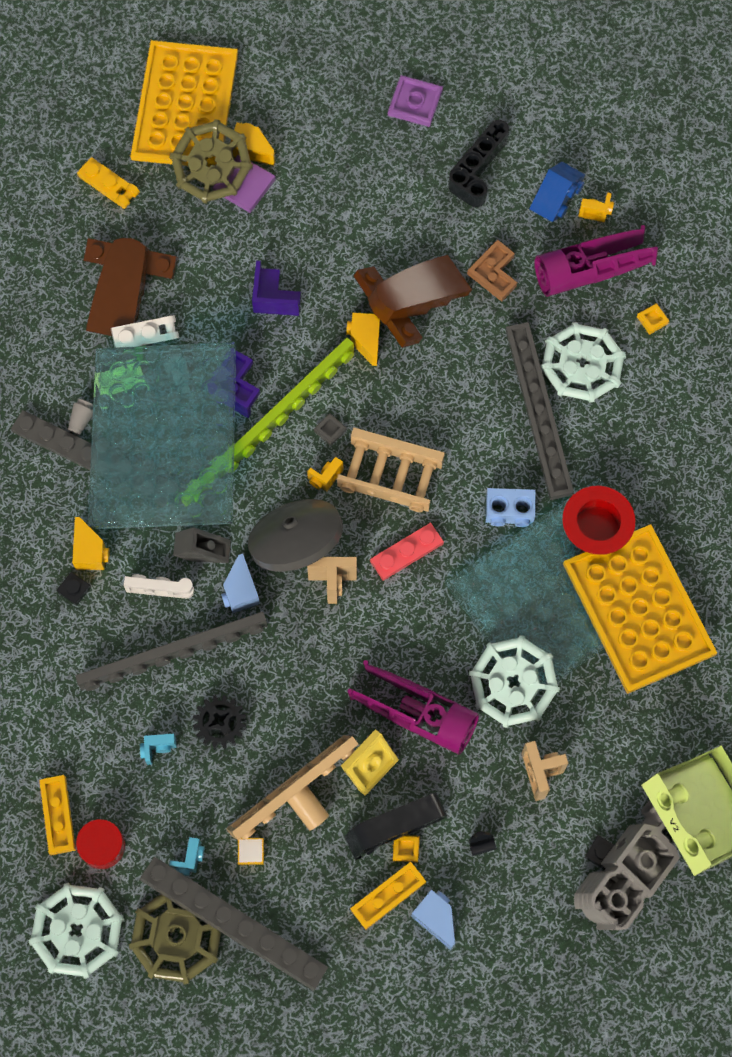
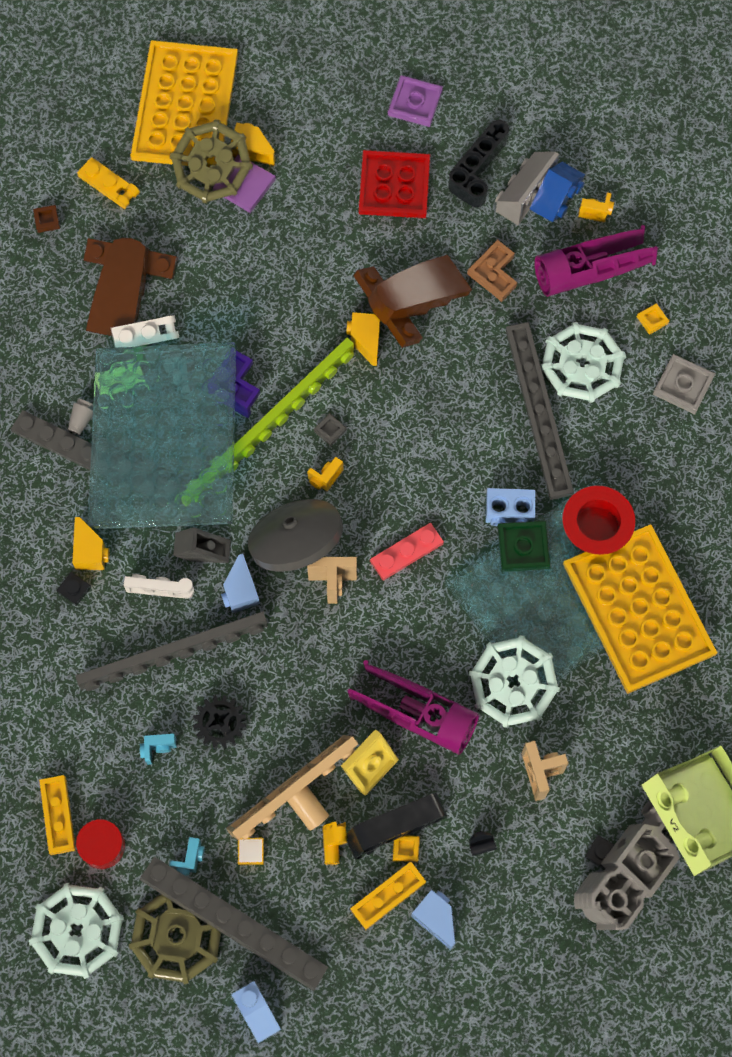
dark purple panel [252,260,301,316] -> none
tan fence [337,427,445,512] -> none
none -> reddish brown plate [33,205,60,233]
none -> light blue slope [231,981,281,1043]
none -> yellow piece [323,822,347,865]
none -> red plate [359,150,430,218]
none -> light grey slope [495,152,559,225]
none -> dark green tile [497,521,550,572]
none -> light grey tile [653,354,715,414]

